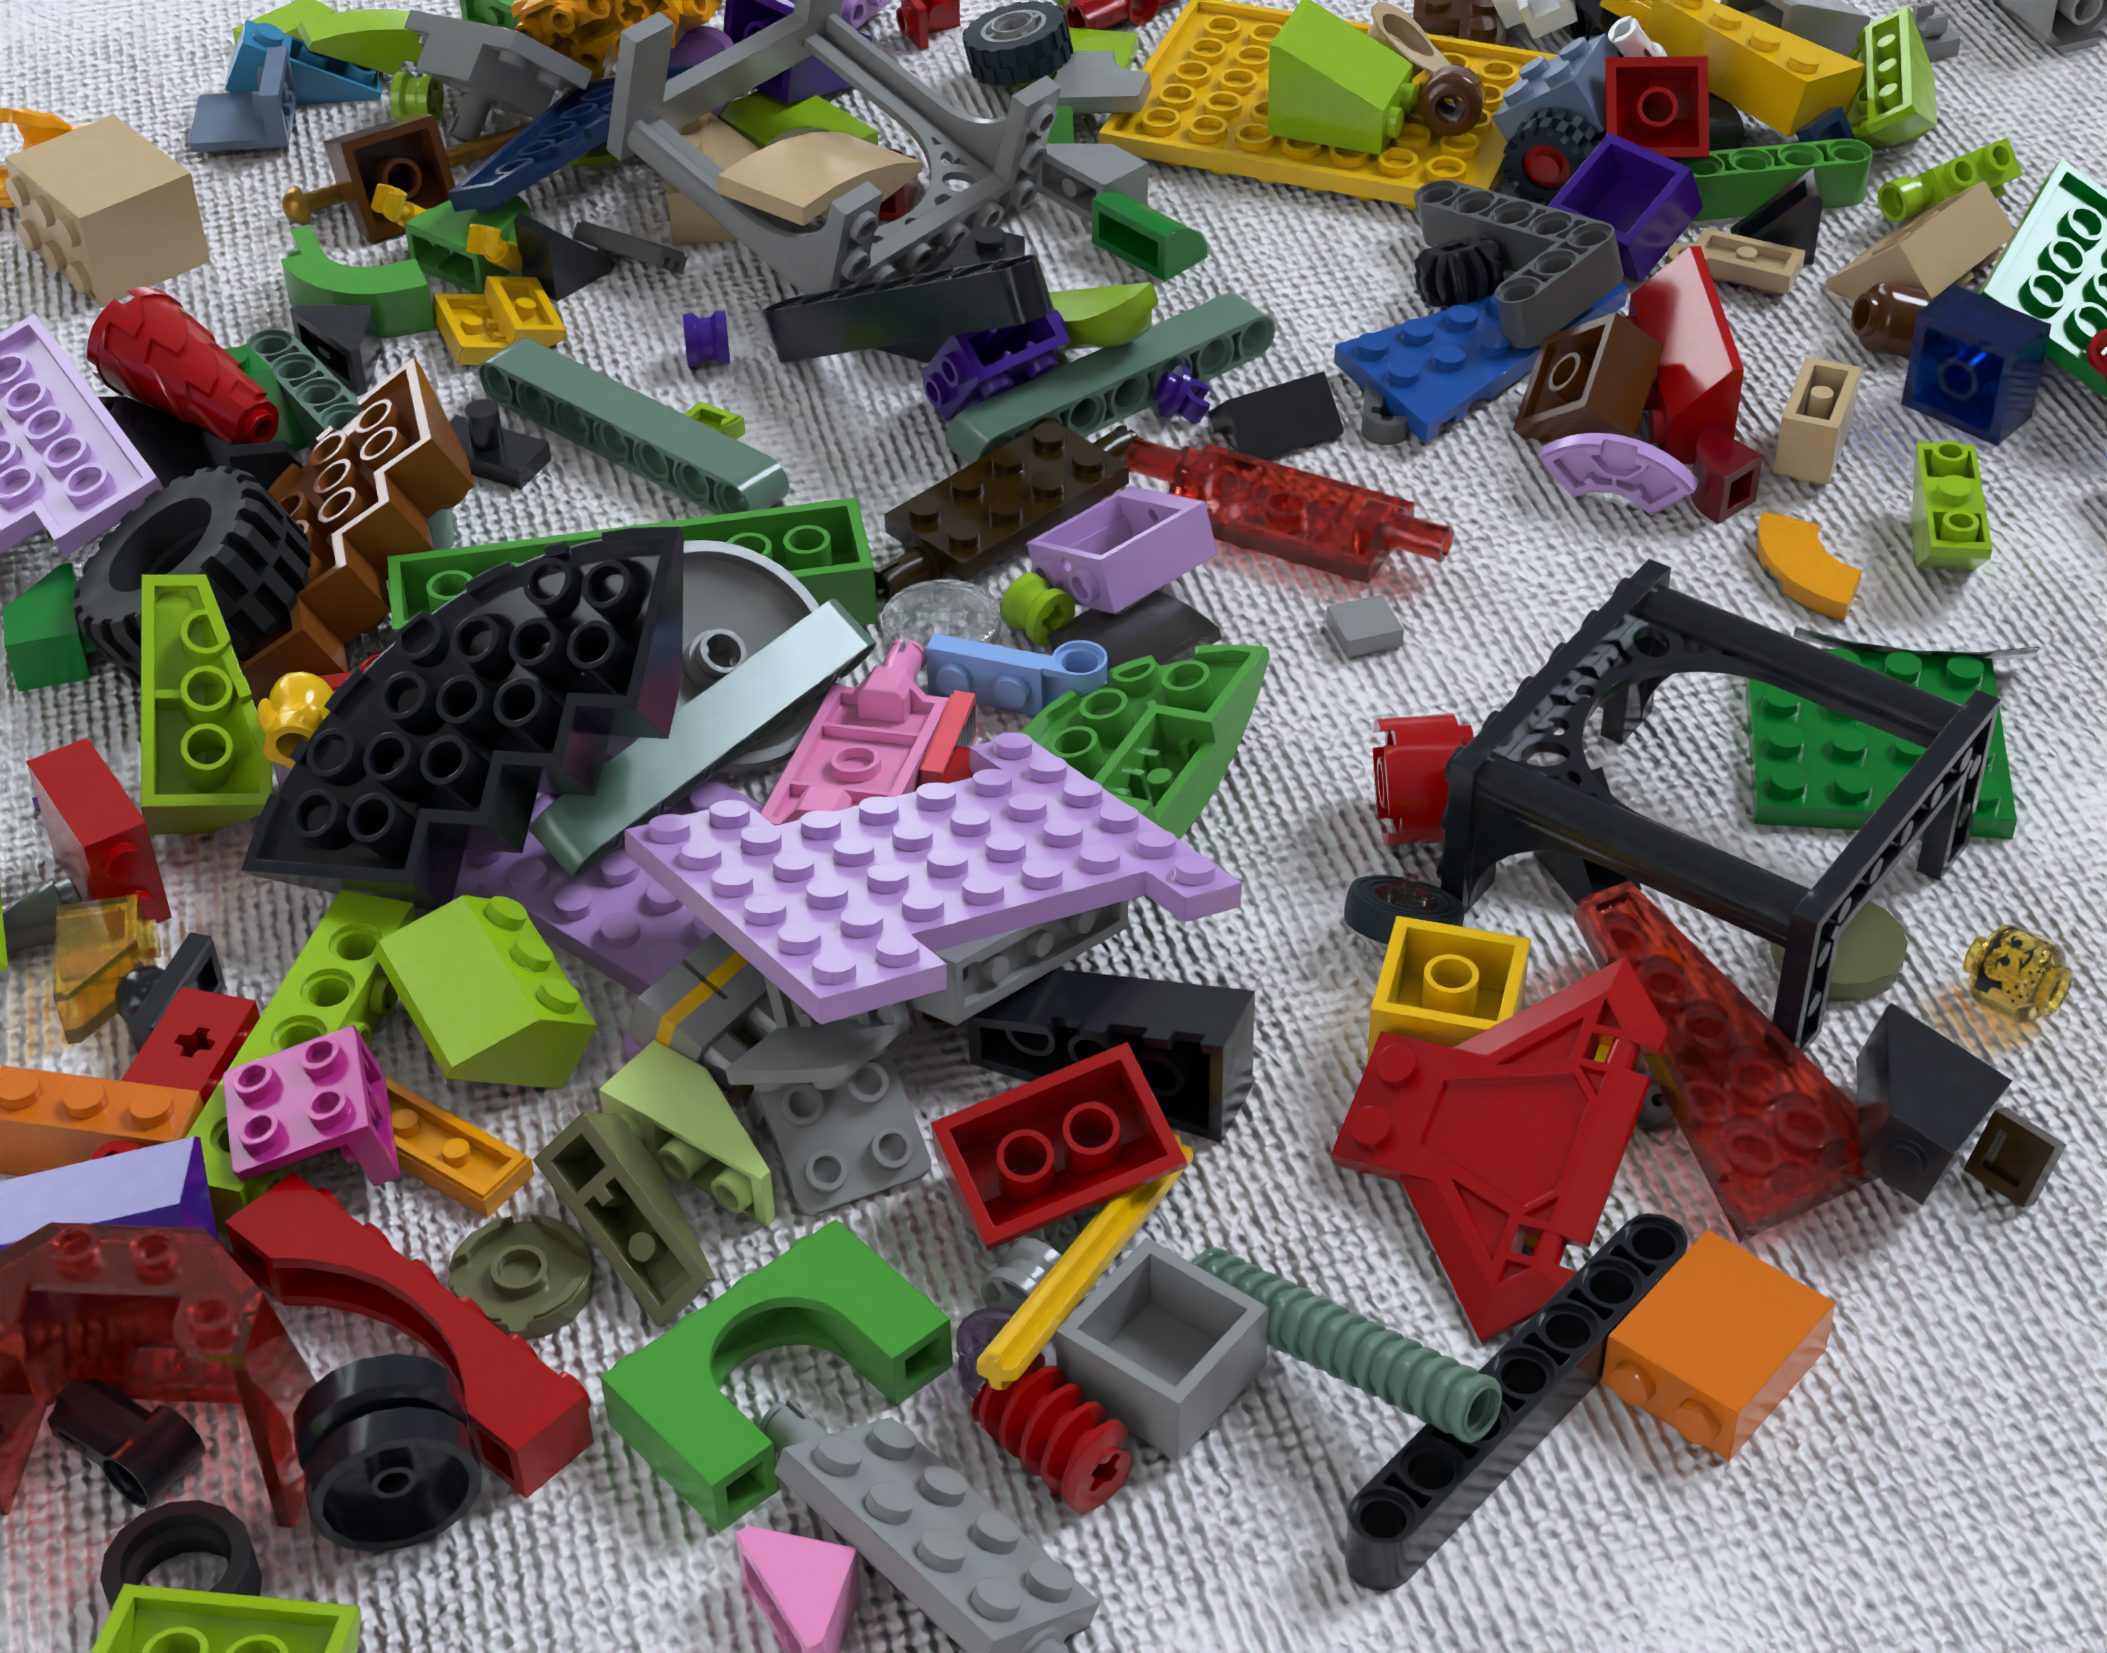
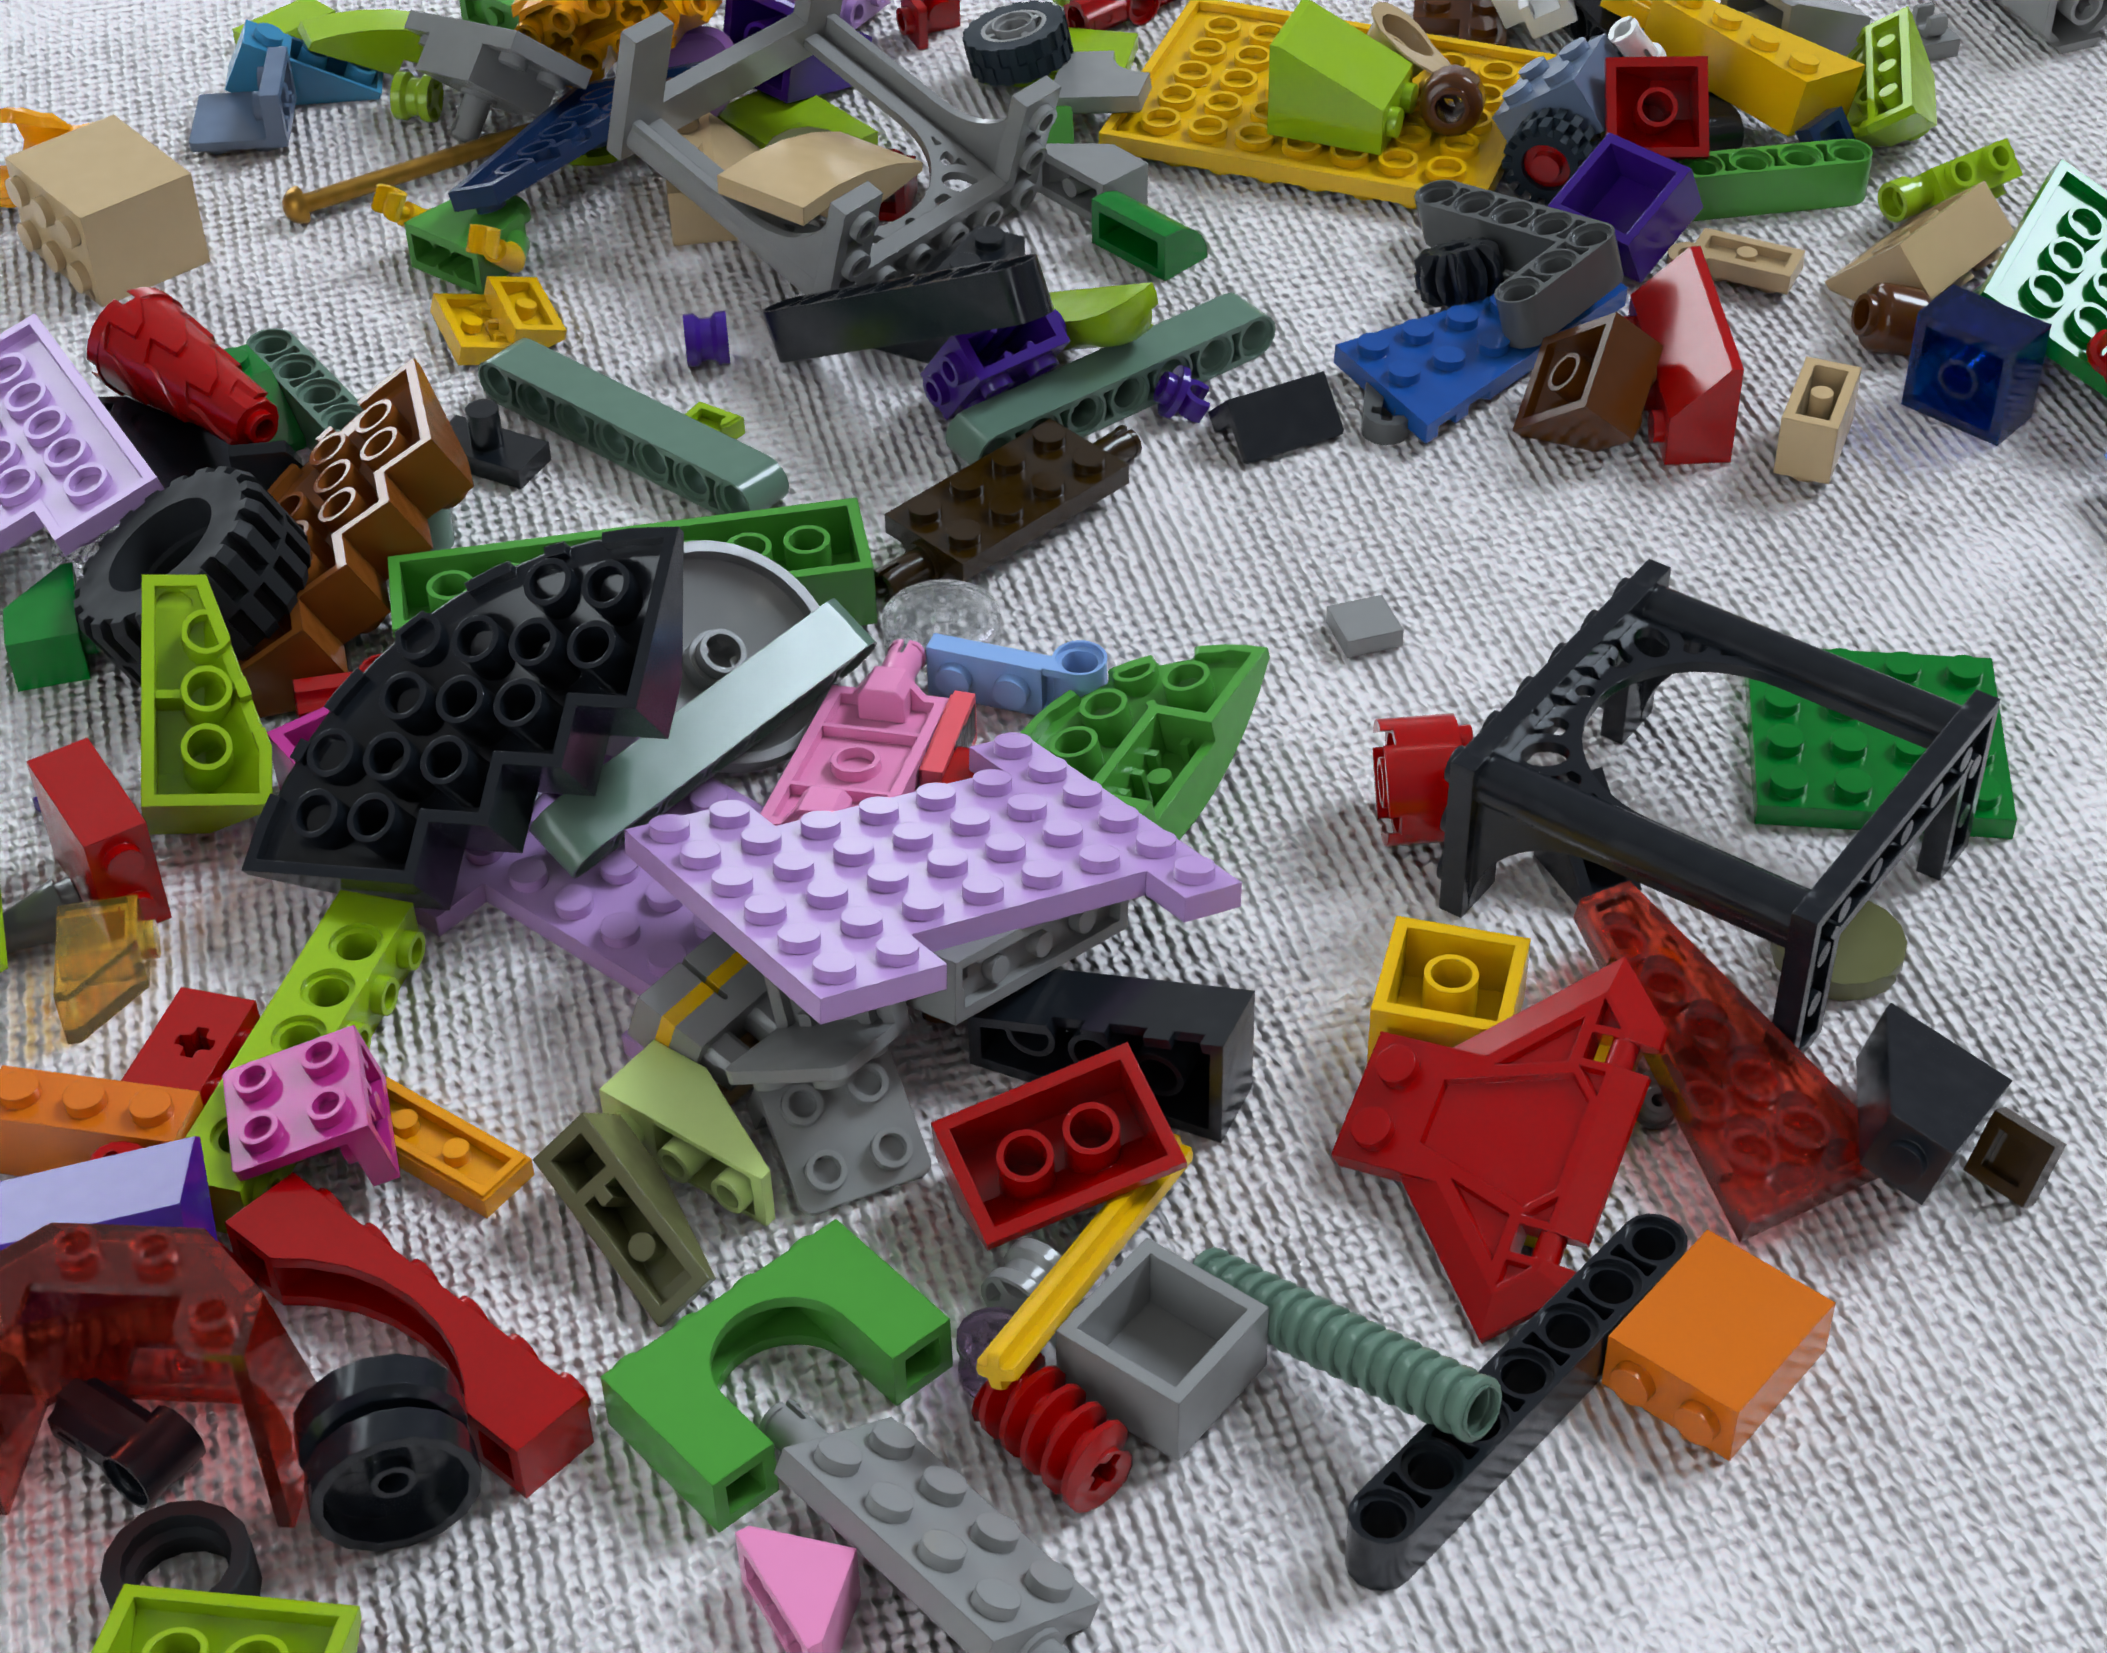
black tile [114,932,225,1055] -> none
yellow animal [257,671,334,769] -> none
bright green arch [281,224,436,338] -> none
black slope [290,305,381,396] -> none
reddish brown slope [323,113,456,242] -> none
lime slope [373,895,598,1089] -> none
olive tile [448,1215,595,1340] -> none
black slope [514,211,616,302] -> none
dark grey tile [572,220,687,274] -> none
lime wheel [1000,573,1075,646] -> none
lavender window [1027,486,1218,614] -> none
clear smoke slope [1047,590,1222,678] -> none
clear red plate [1125,437,1454,584] -> none
black wheel [1344,873,1464,945] -> none
lavender tile [1538,433,1700,515] -> none
dark red brick [1690,425,1763,524] -> none
black slope [1731,168,1823,265] -> none
light orange tile [1756,511,1862,621] -> none
sticker [1793,627,2040,661] -> none
lime slope [1911,441,1992,570] -> none
clear yellow head [1963,924,2073,1023] -> none

